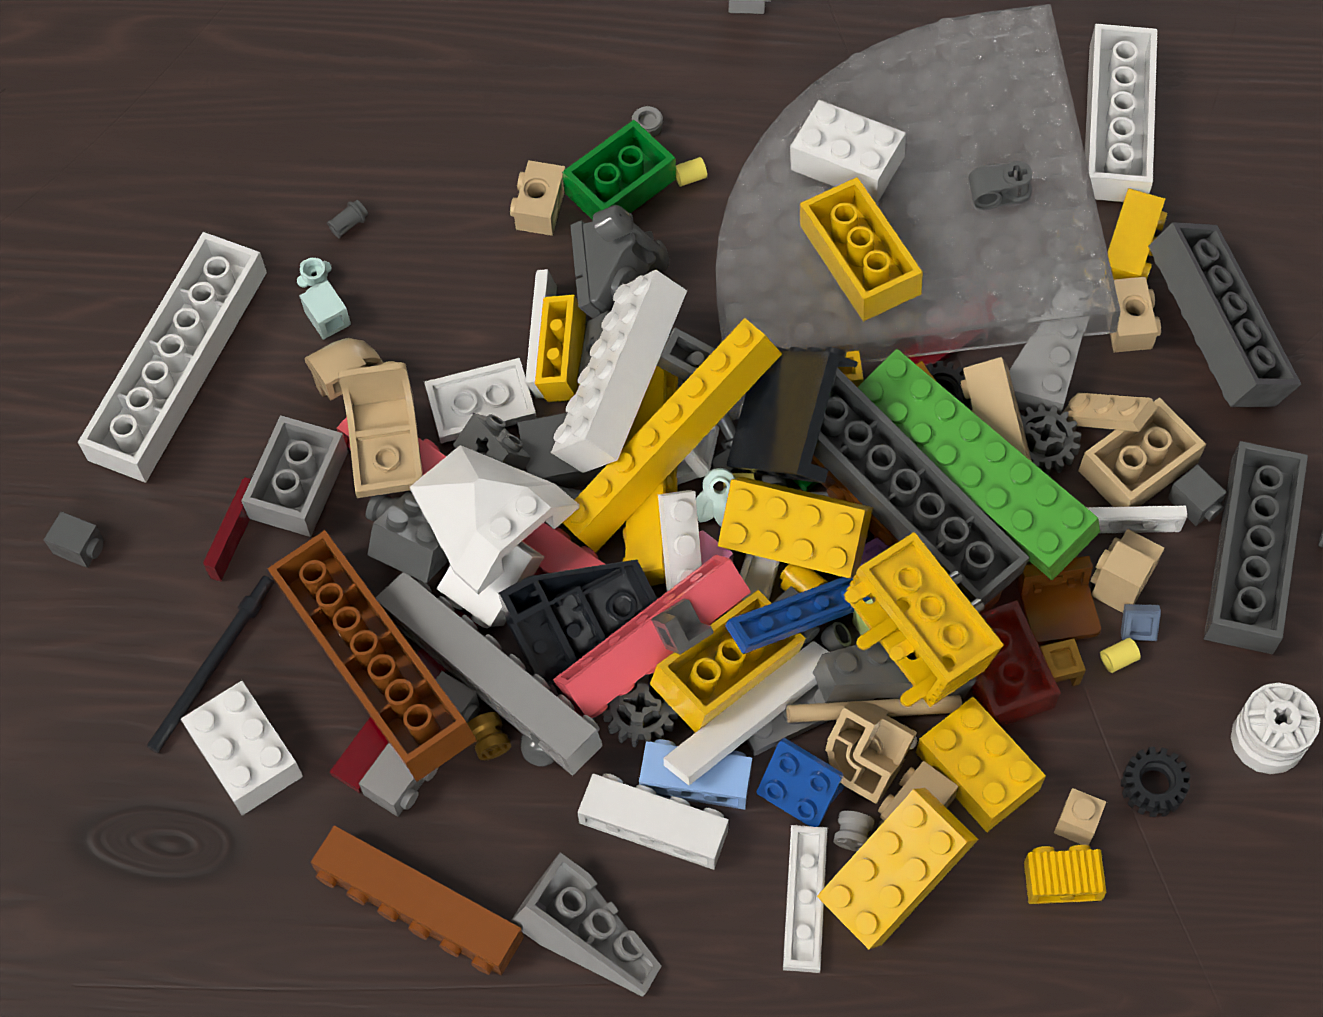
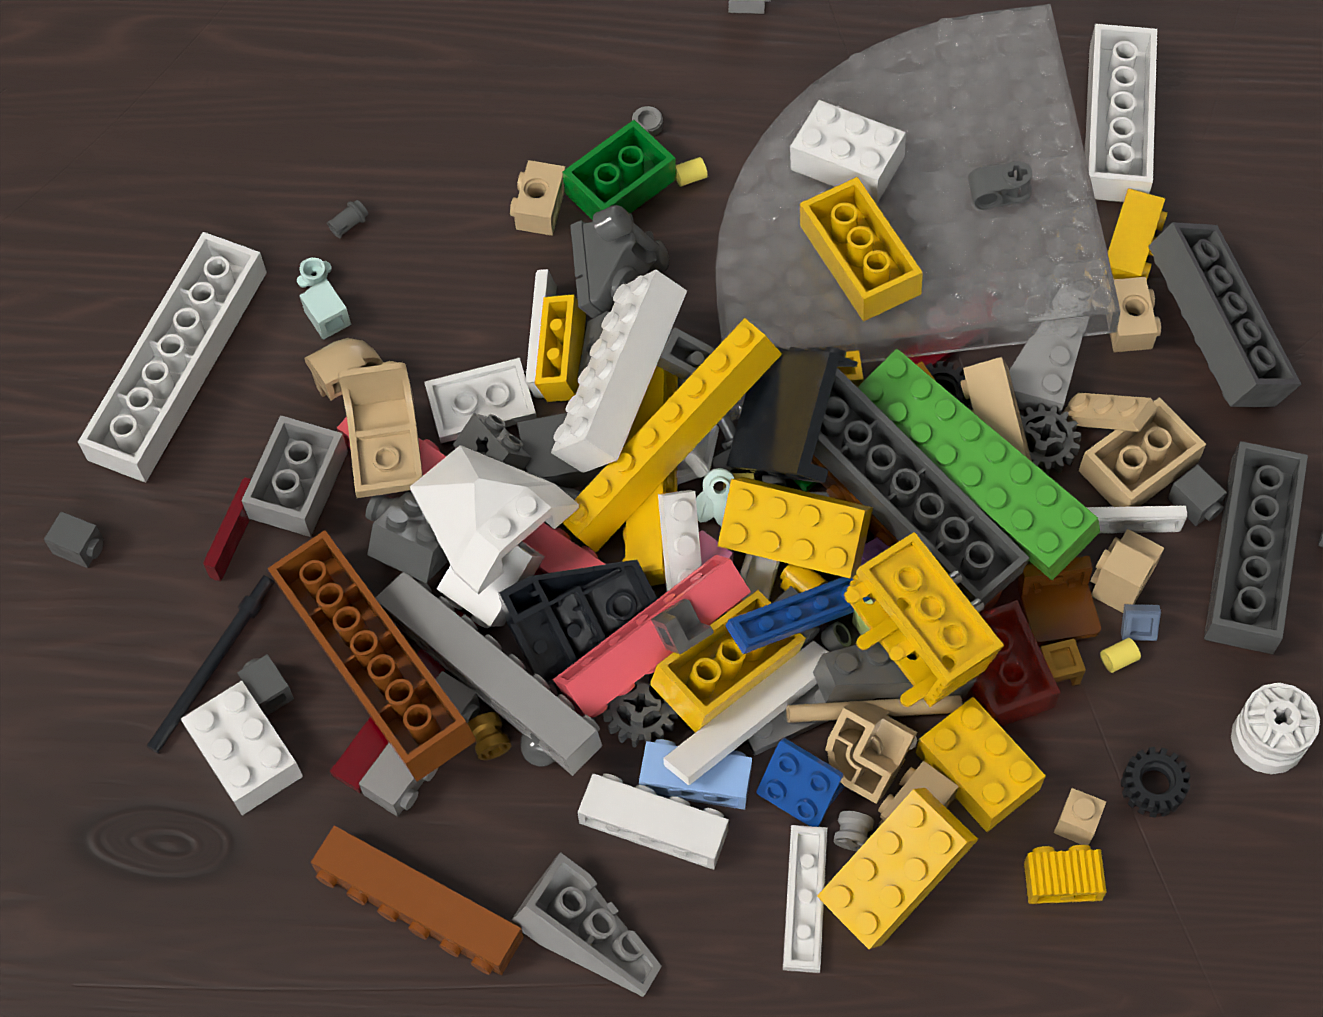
none -> dark grey brick [237,654,294,716]

